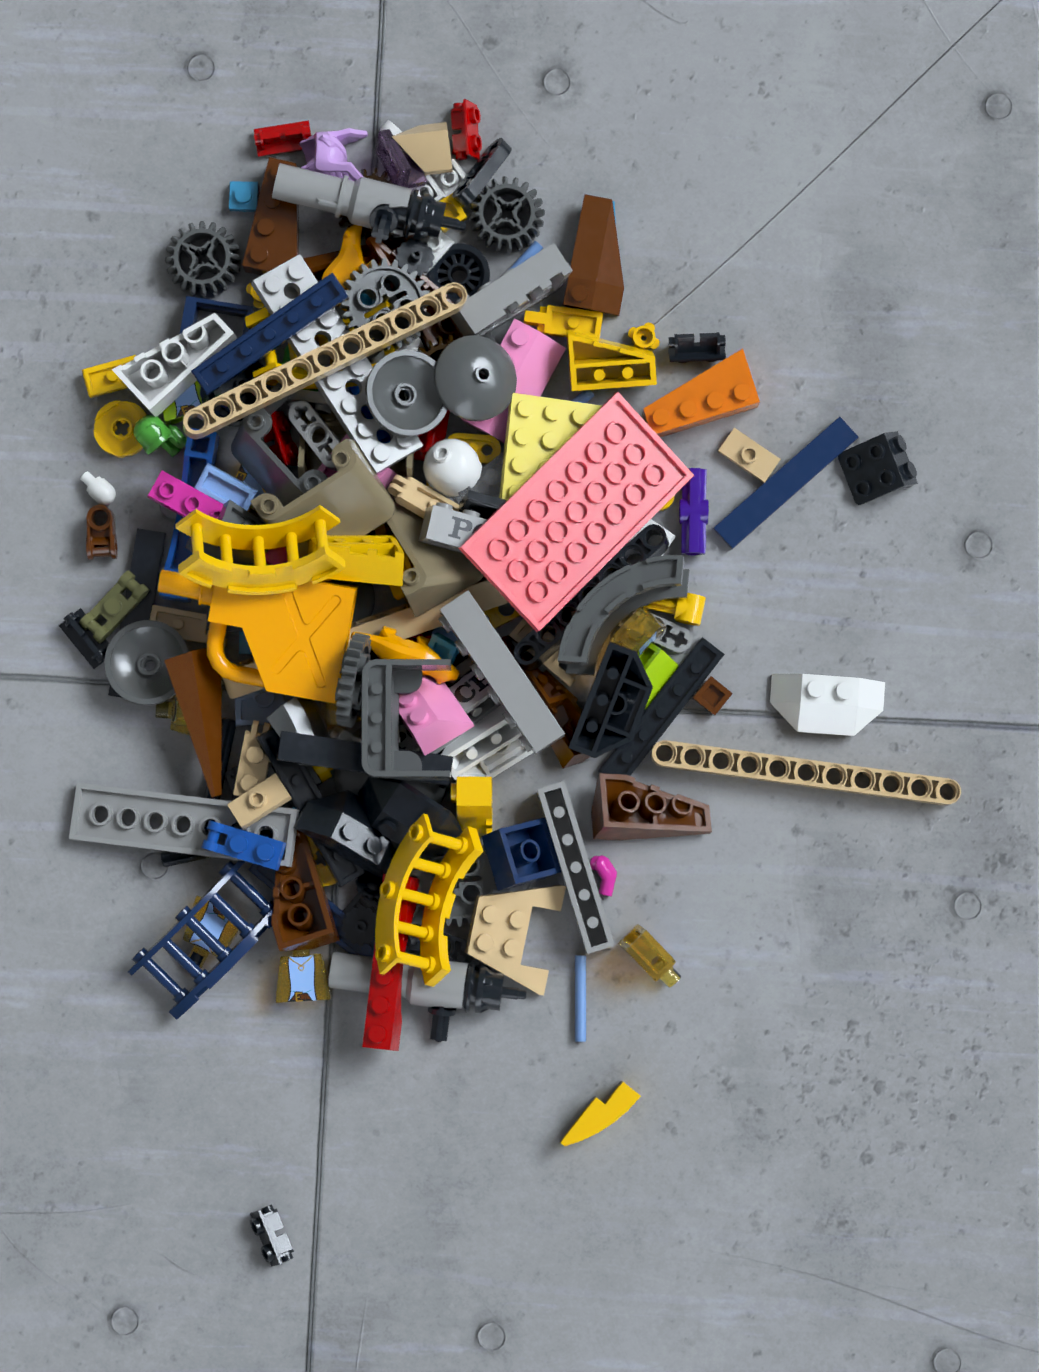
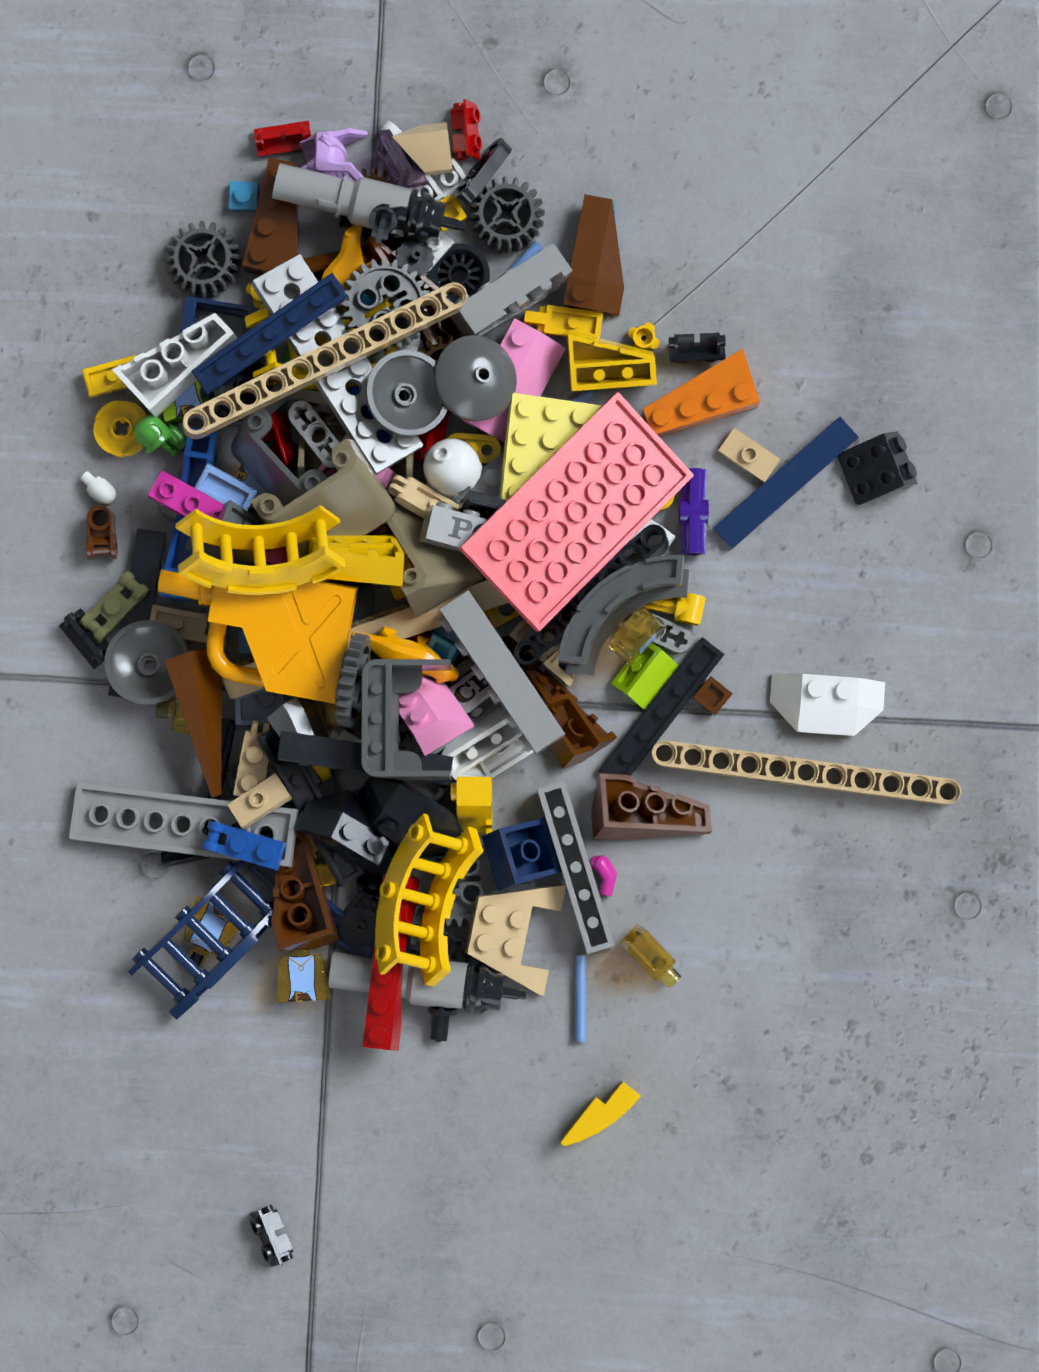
black wedge [568,641,653,758] -> none

